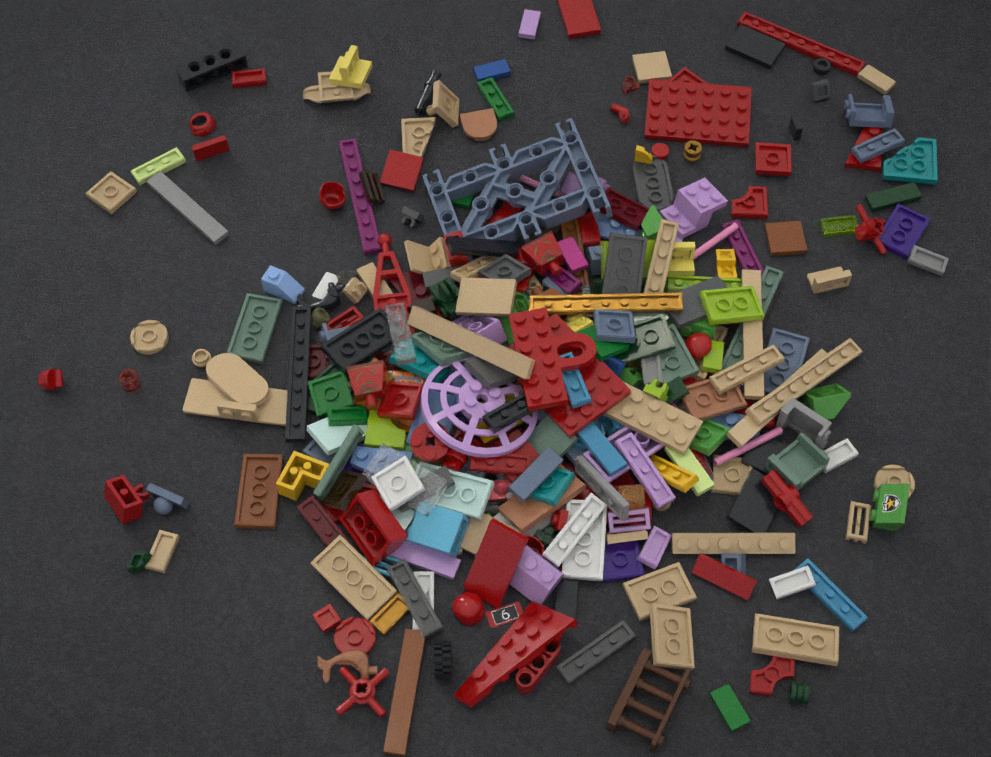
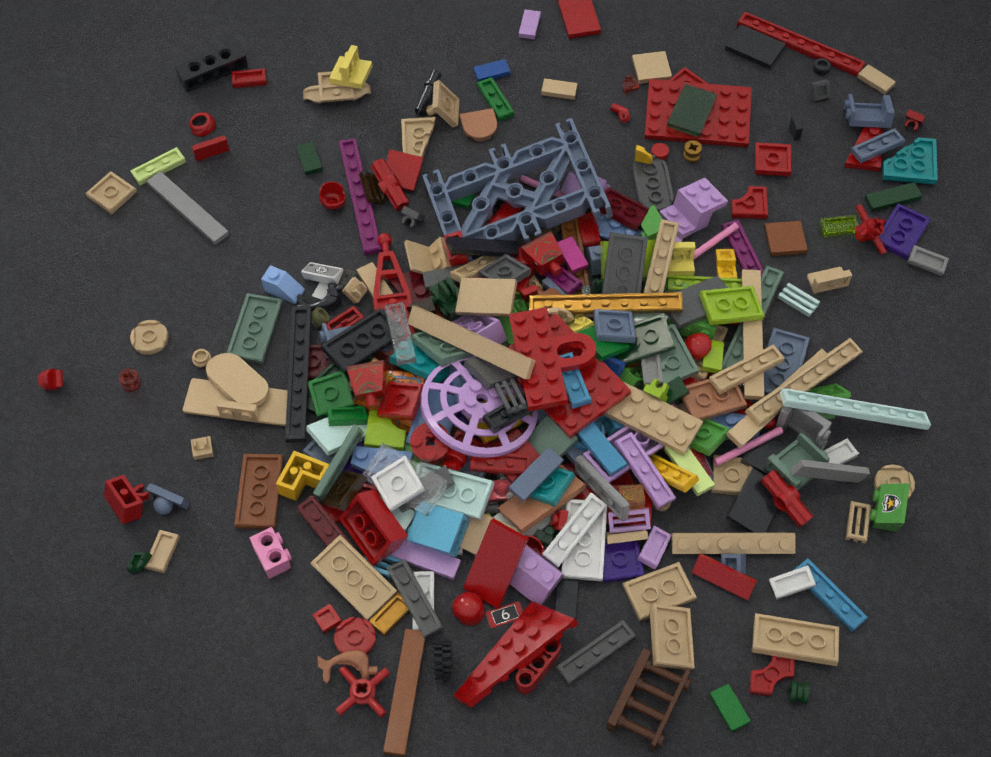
none -> tan tile [191,436,214,460]
none -> bright pink brick [249,527,292,579]
none -> dark green tile [296,141,322,175]
none -> slope [301,262,344,285]
none -> red piece [370,158,410,211]
none -> dark grey tile [494,378,527,414]
none -> red tile [520,285,539,302]
none -> tan tile [541,78,578,100]
none -> tan tile [549,307,574,323]
none -> clear green tile [667,84,717,137]
none -> light aqua tile [778,283,820,317]
none -> light aqua tile [780,388,931,430]
none -> light grey tile [791,460,870,483]
none -> red tile [905,109,925,131]

